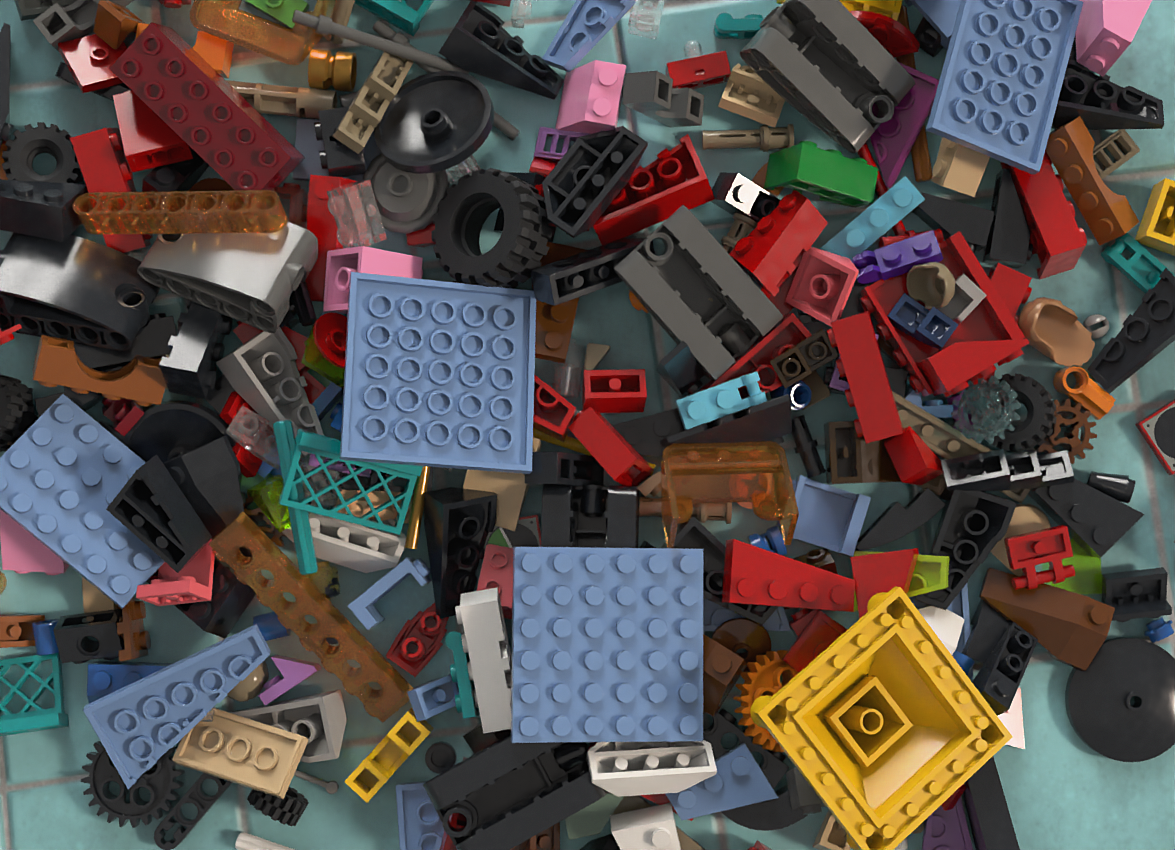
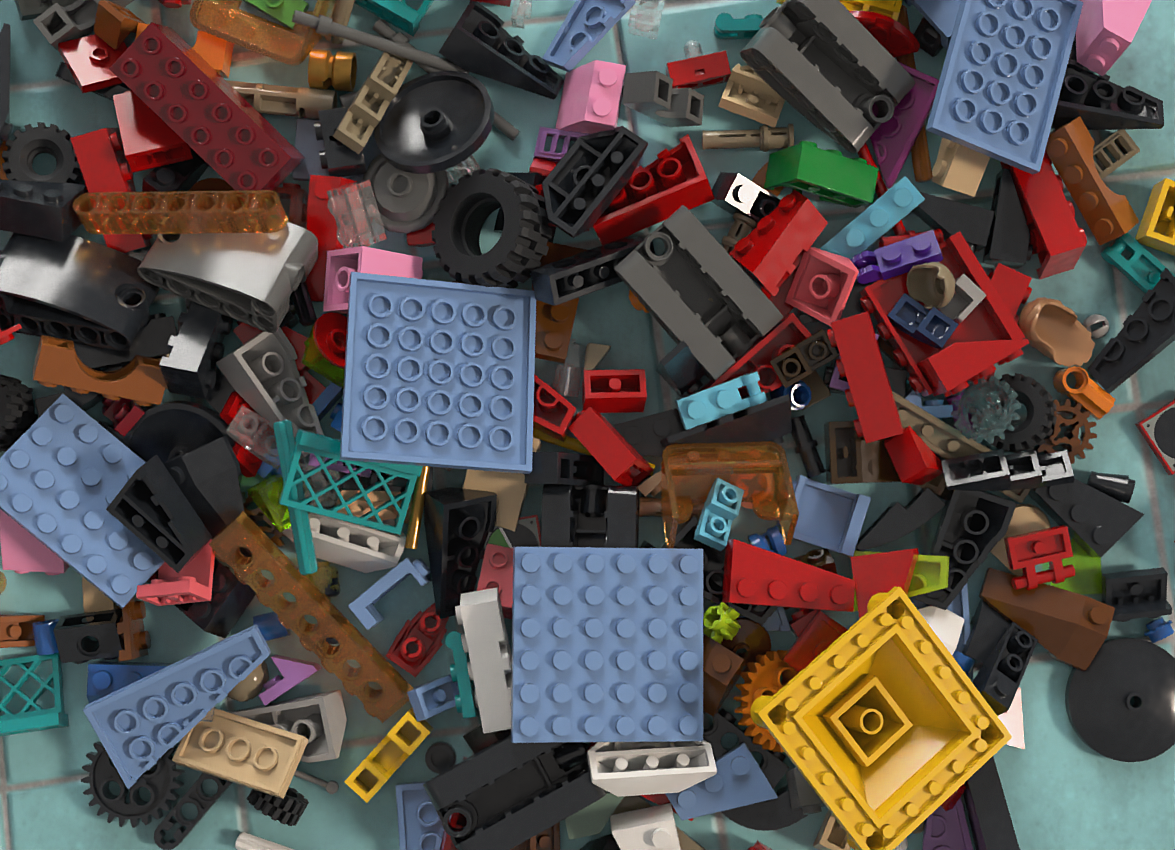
none -> medium azure slope [694,478,744,551]
none -> lime gear [703,602,741,644]

